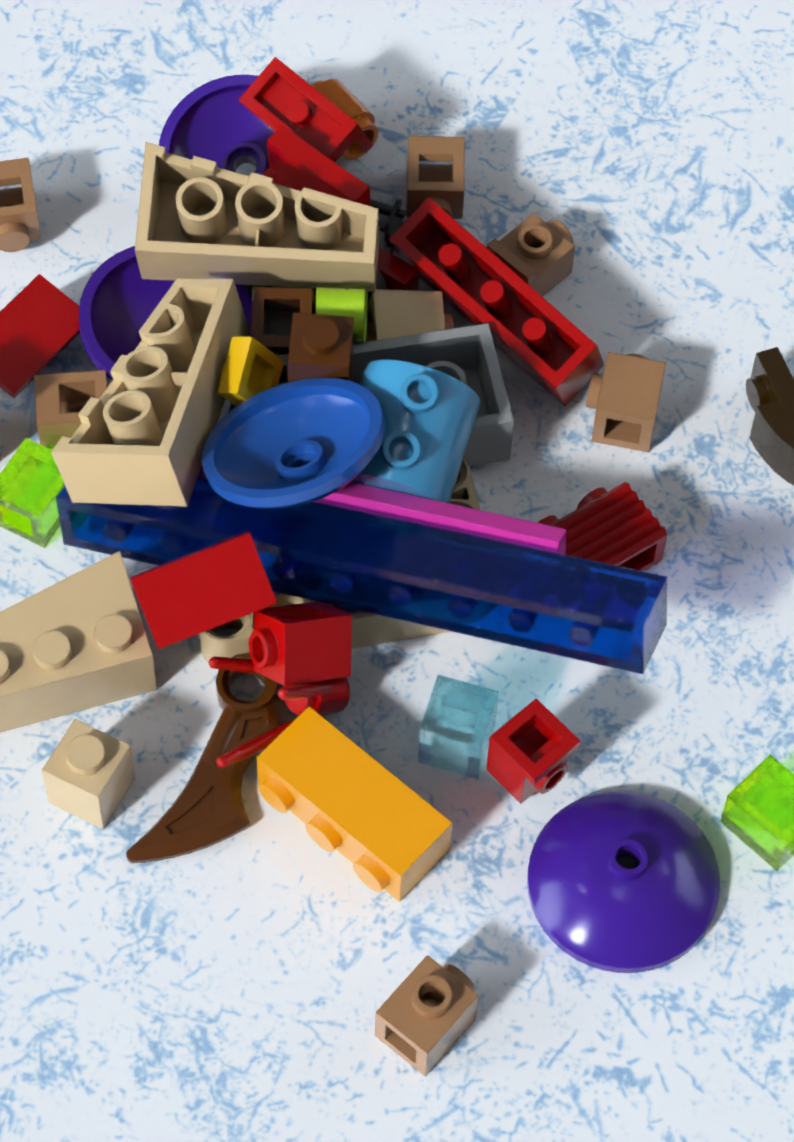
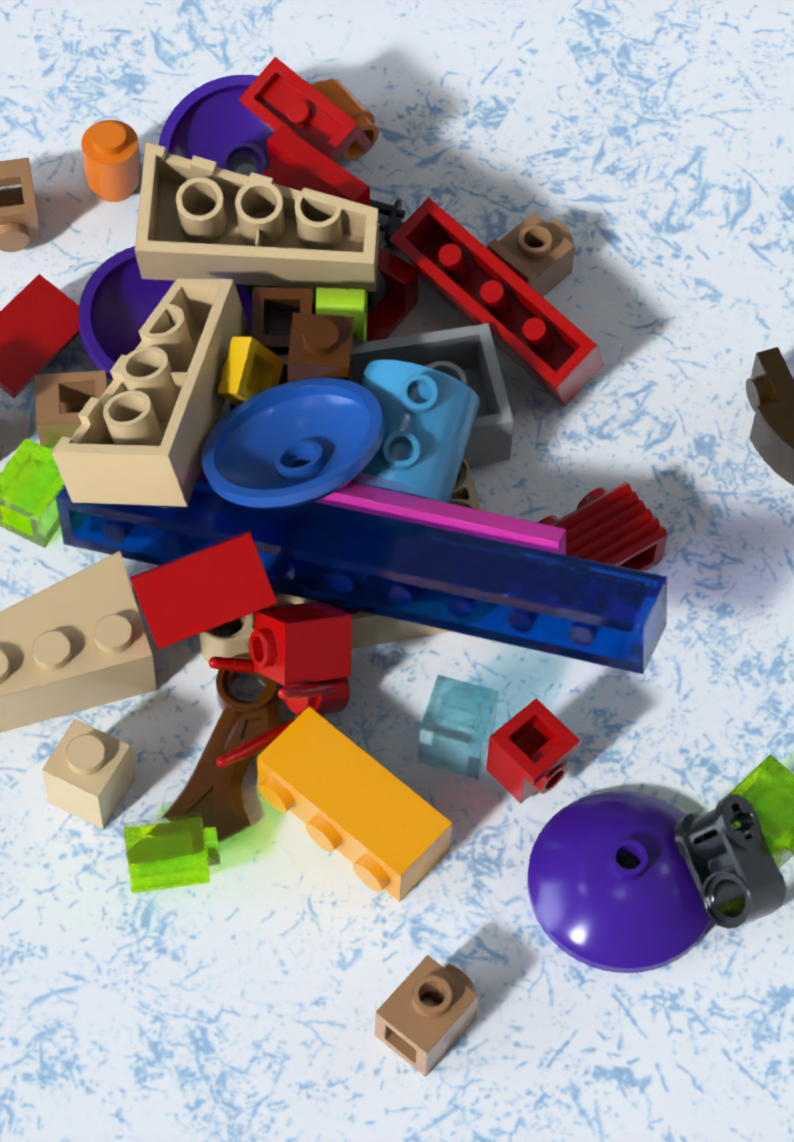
tan brick [367,289,454,342] -> none
medium nougat brick [406,136,465,219] -> none
medium nougat brick [586,352,666,452] -> none
none -> orange brick [81,120,141,202]
none -> clear neon green brick [123,813,221,893]
none -> black piece [674,794,786,929]

